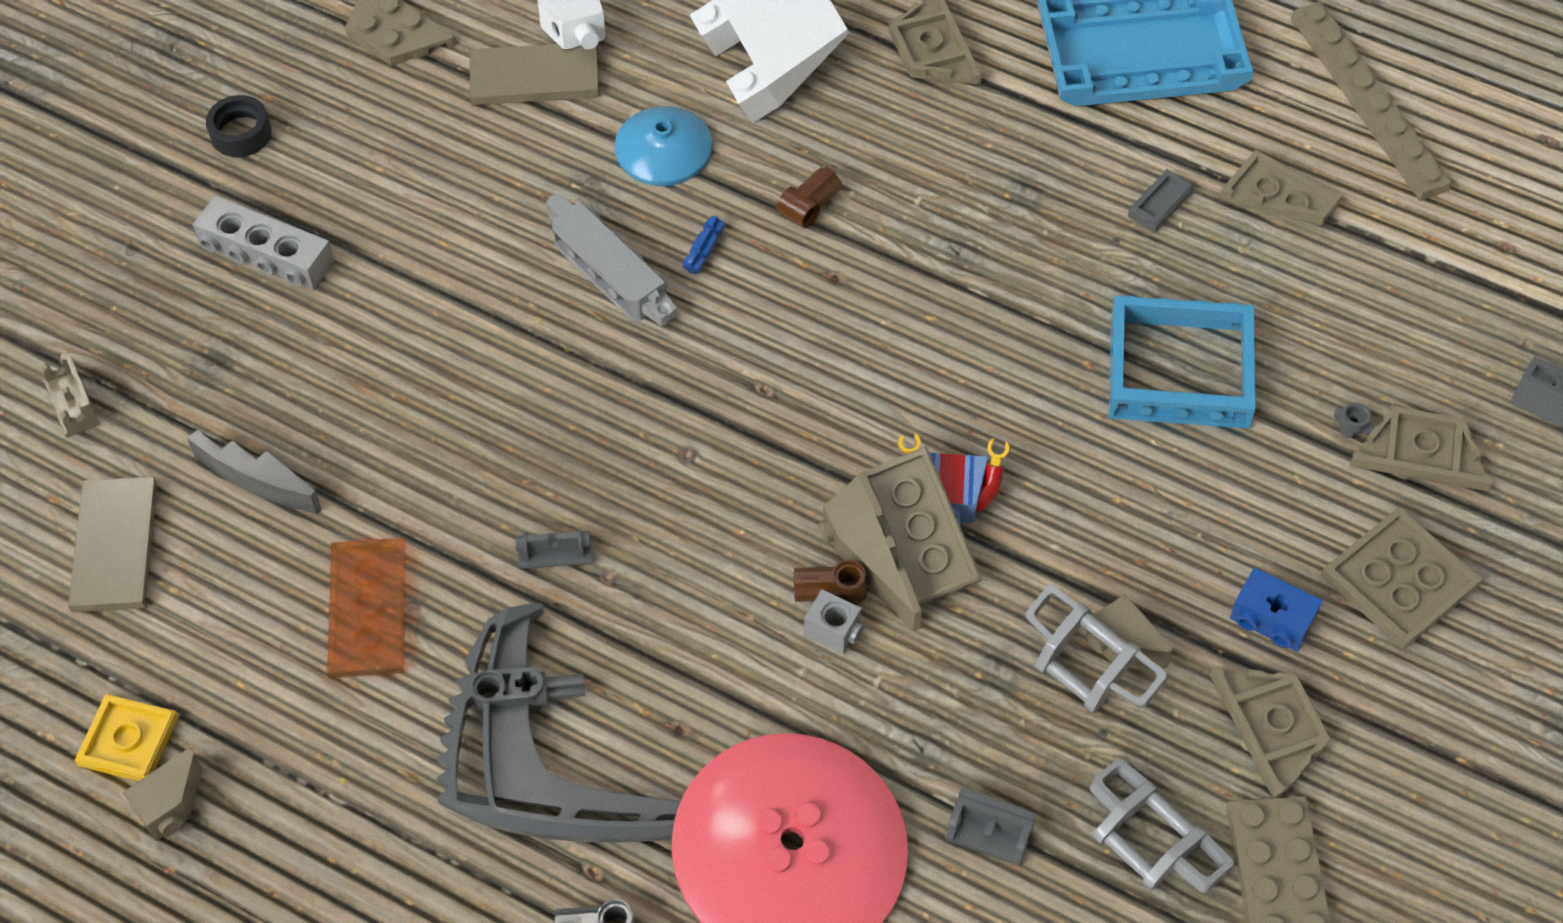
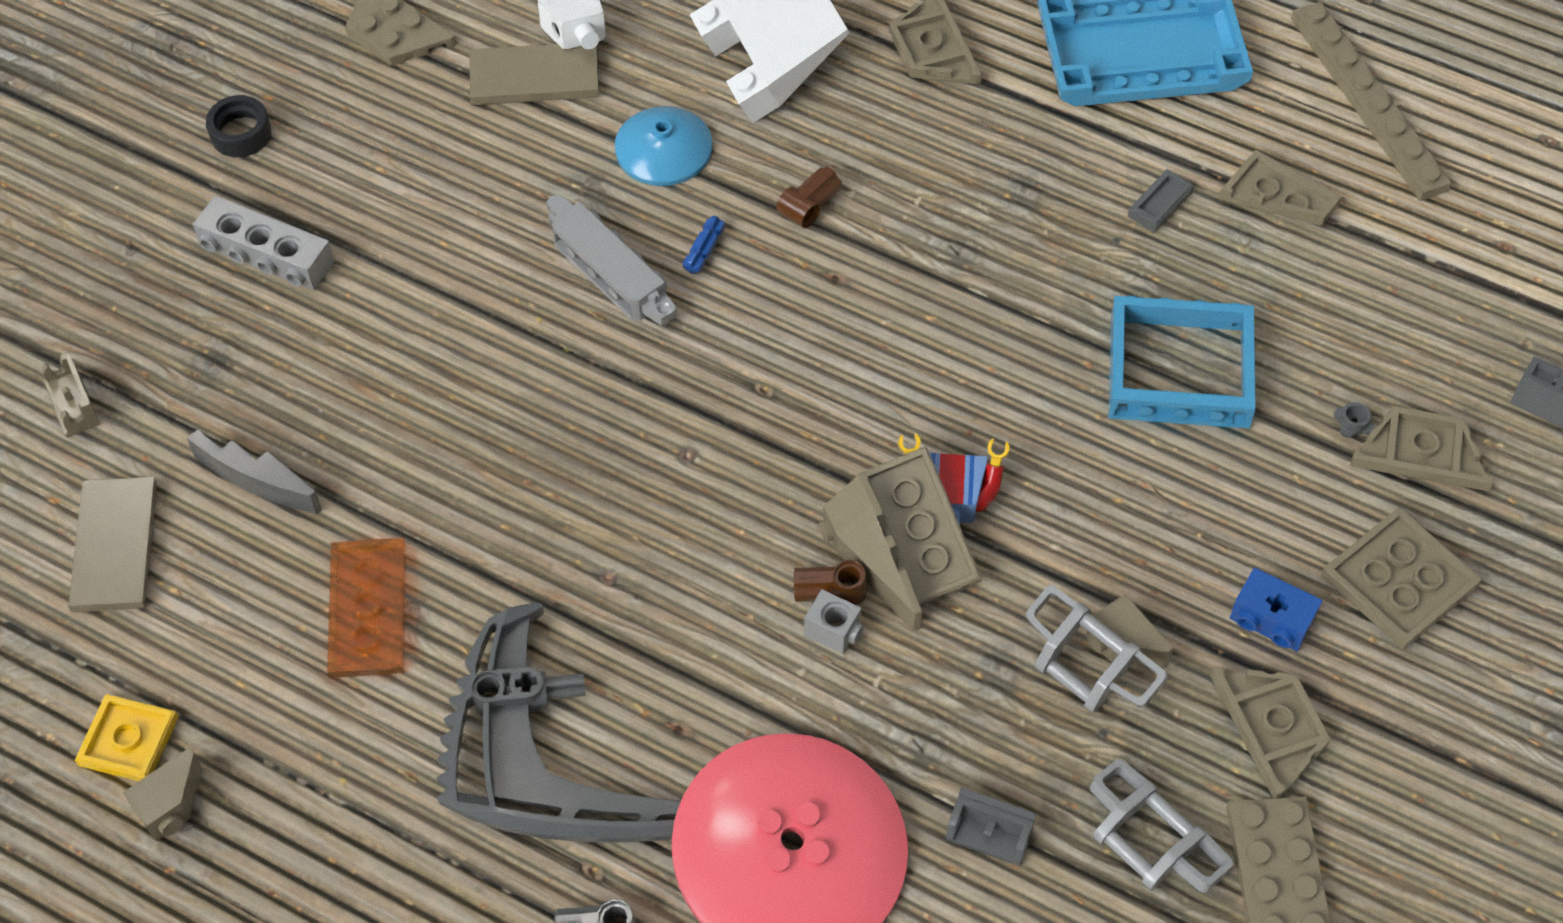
dark grey hinge [516,529,592,569] -> none

